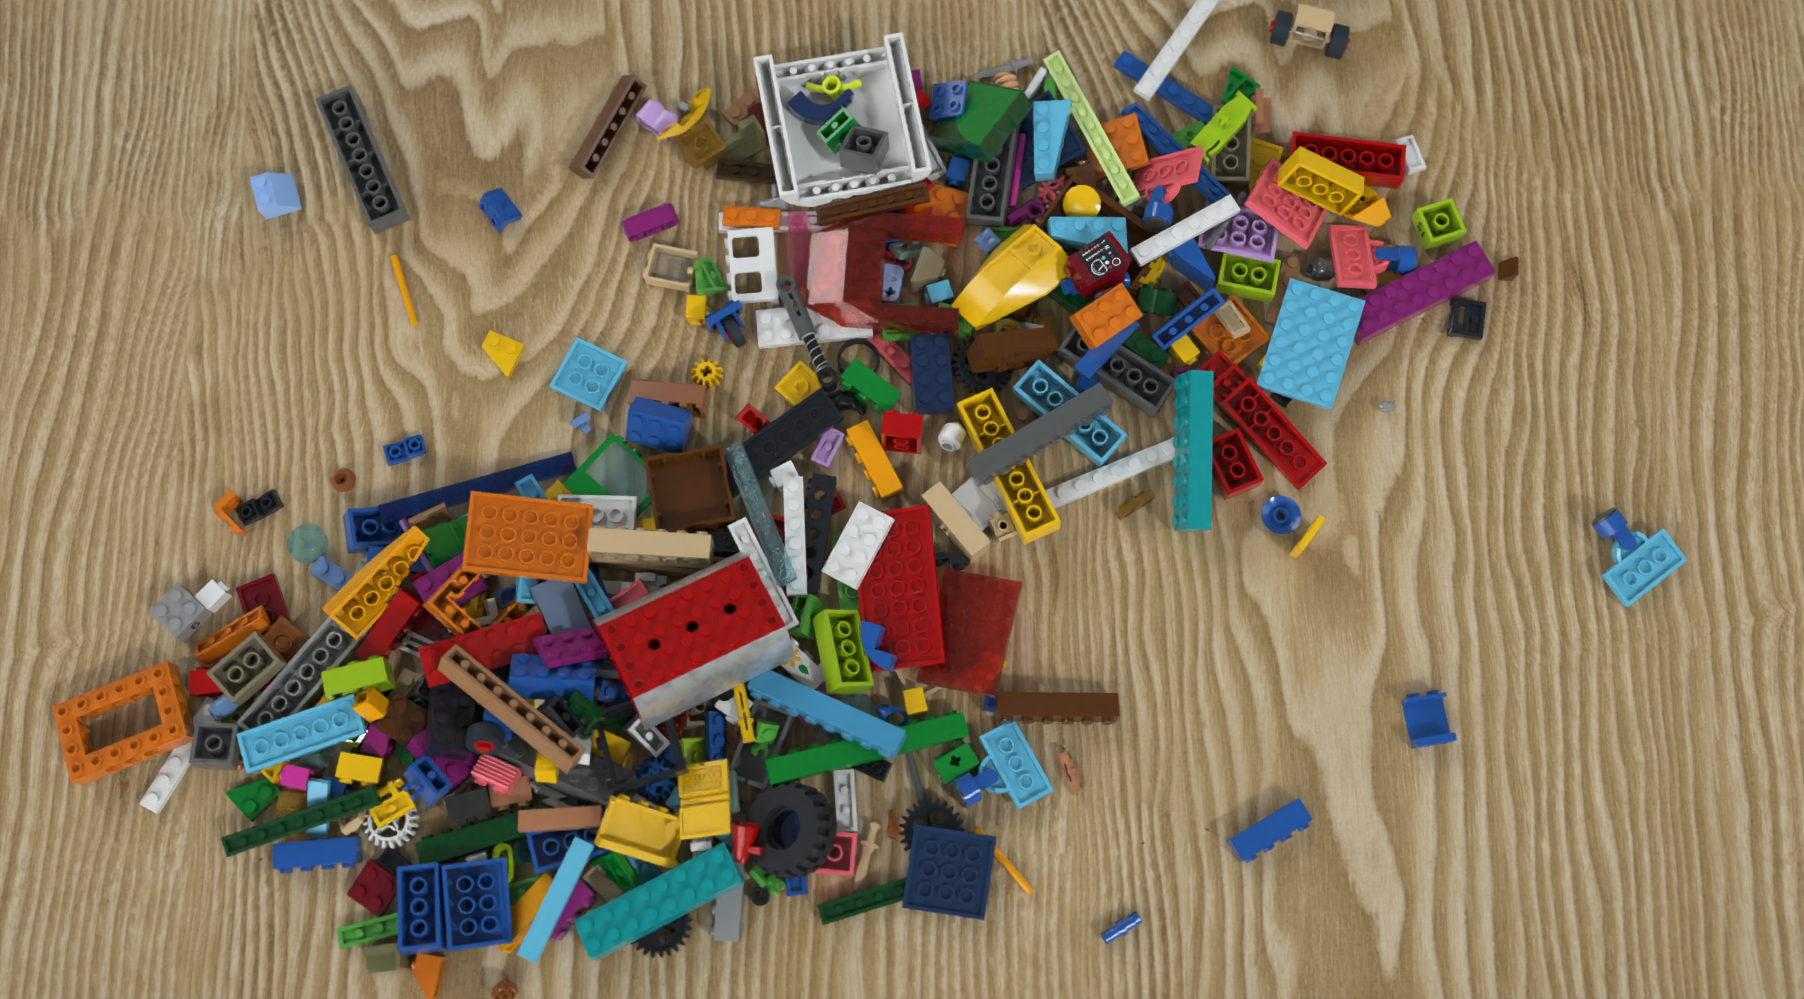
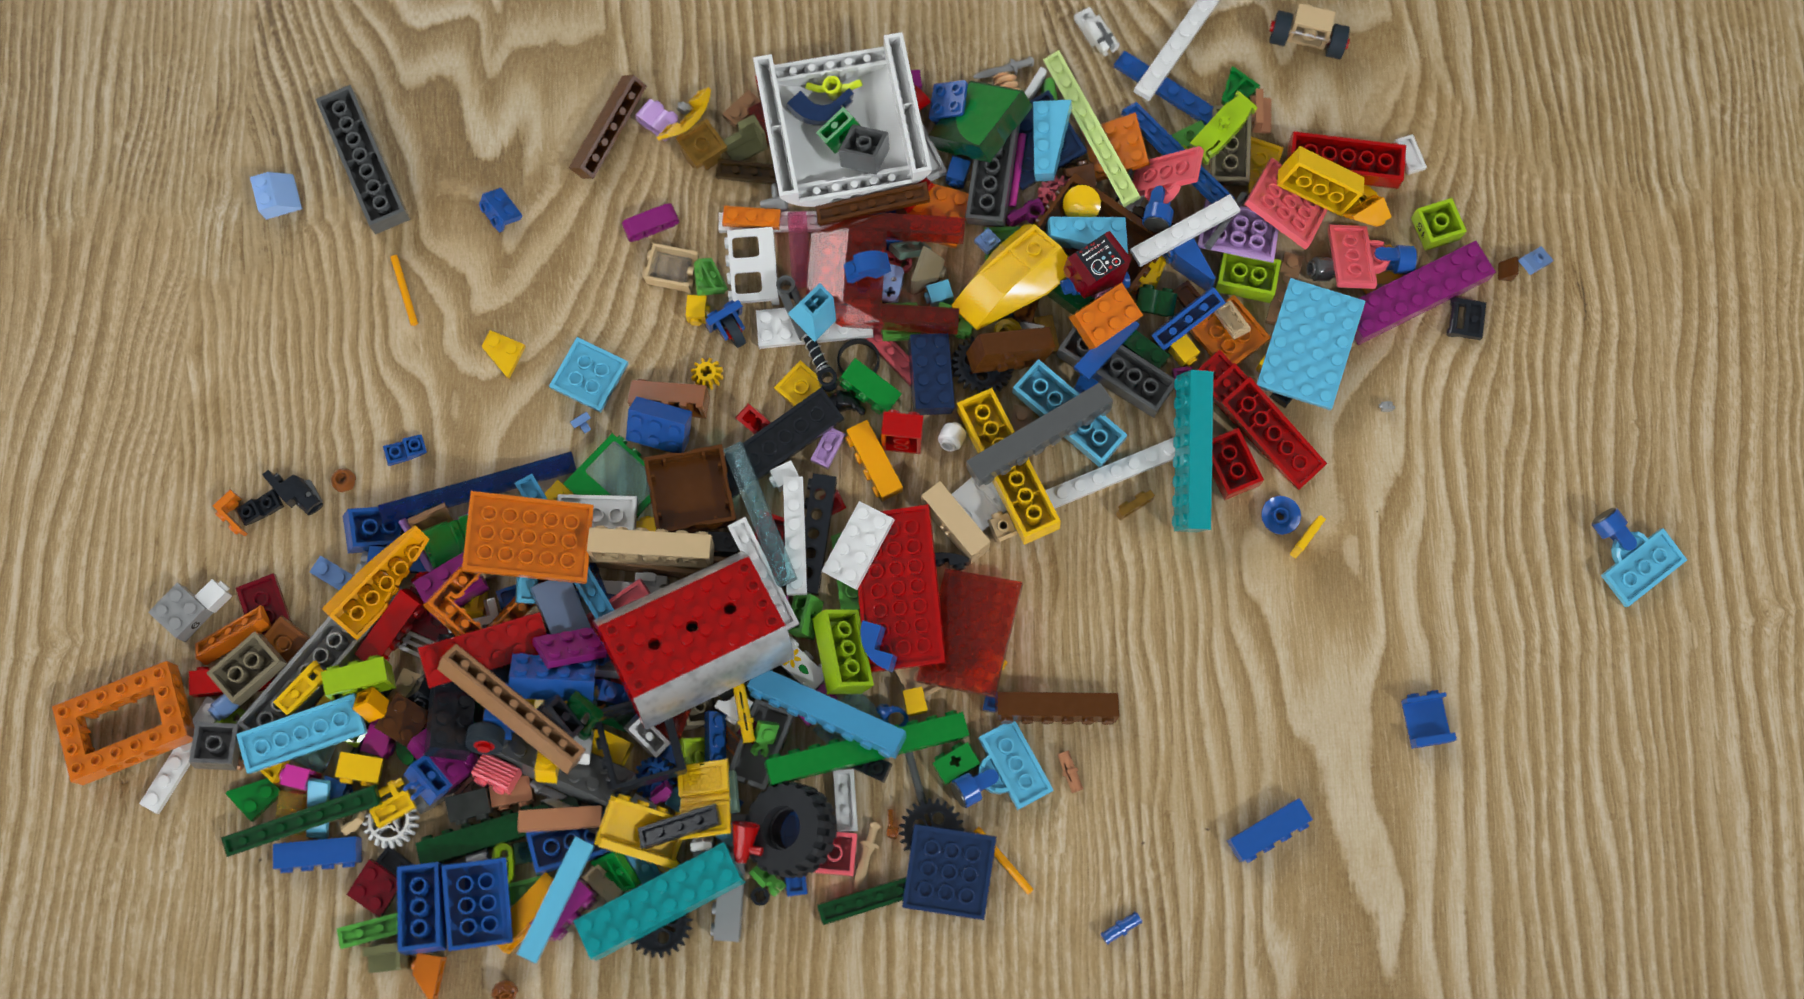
clear light blue tile [287,524,328,564] -> none
none -> black plate [262,470,323,516]
none -> yellow plate [273,660,327,716]
none -> black tile [638,803,722,850]
none -> magenta plate [650,780,672,805]
none -> medium azure slope [788,283,837,342]
none -> blue brick [843,251,891,284]
none -> white plate [1073,7,1119,56]
none -> medium blue plate [1518,246,1554,275]

